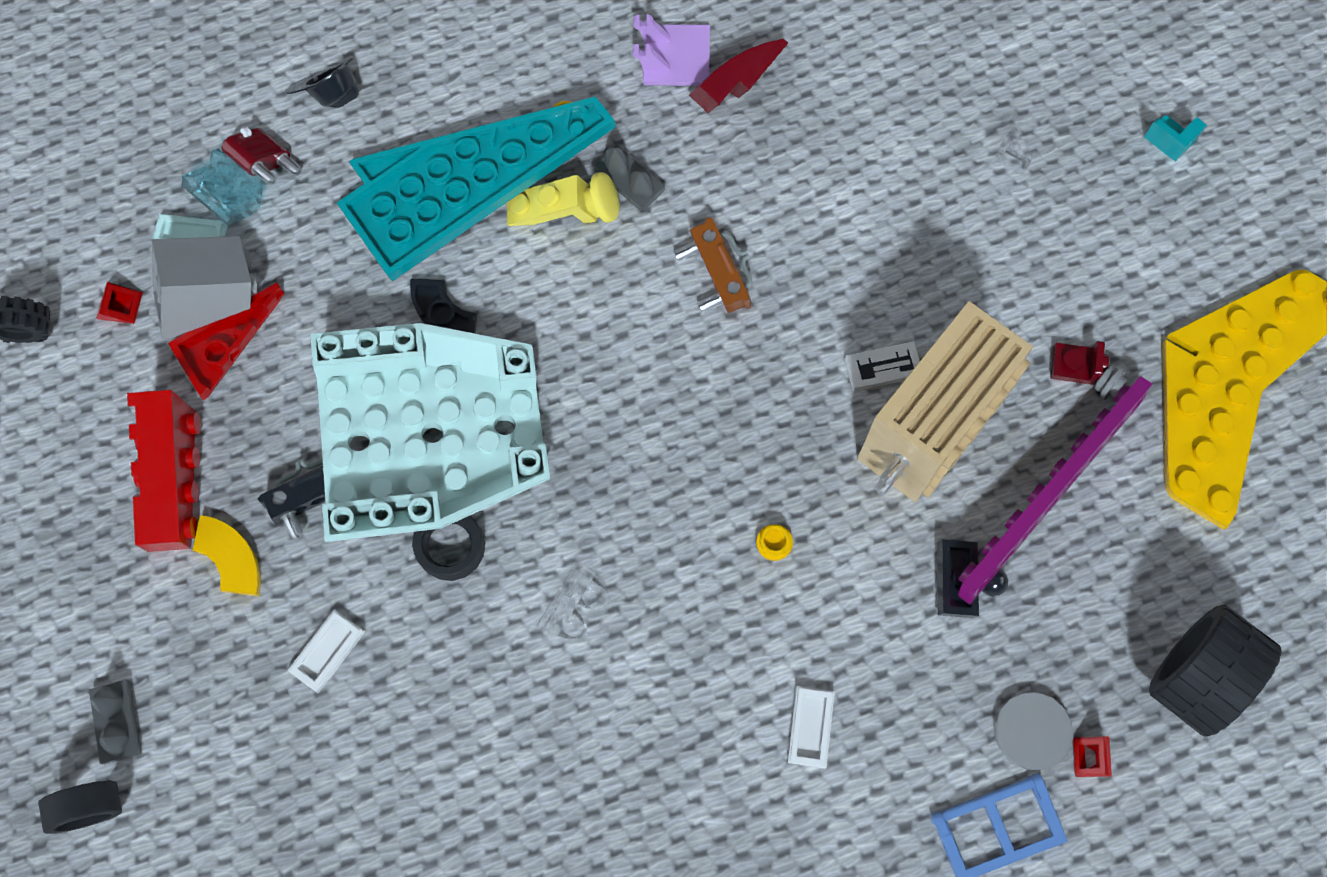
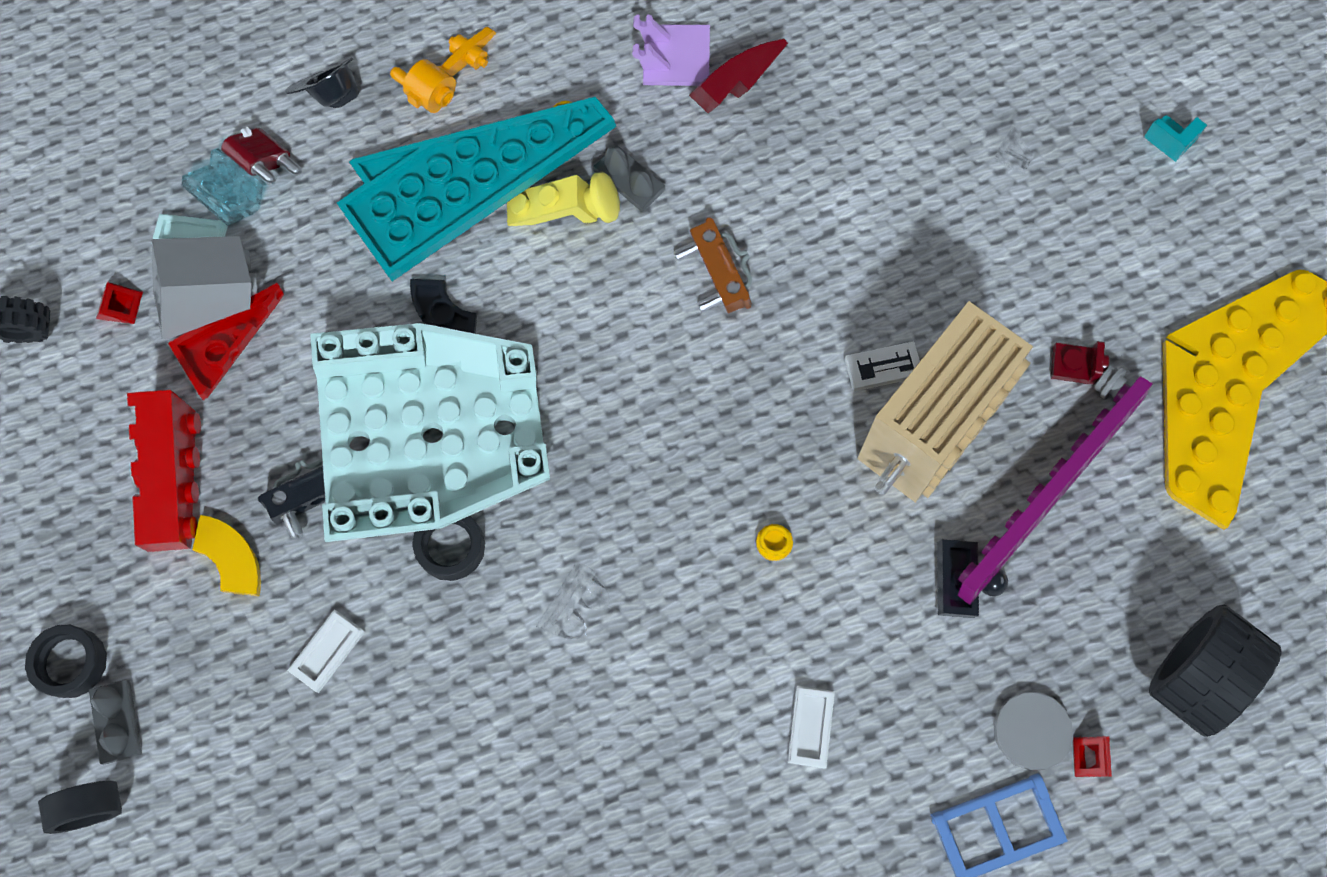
none -> black tyre [25,624,107,698]
none -> light orange piece [390,27,496,113]

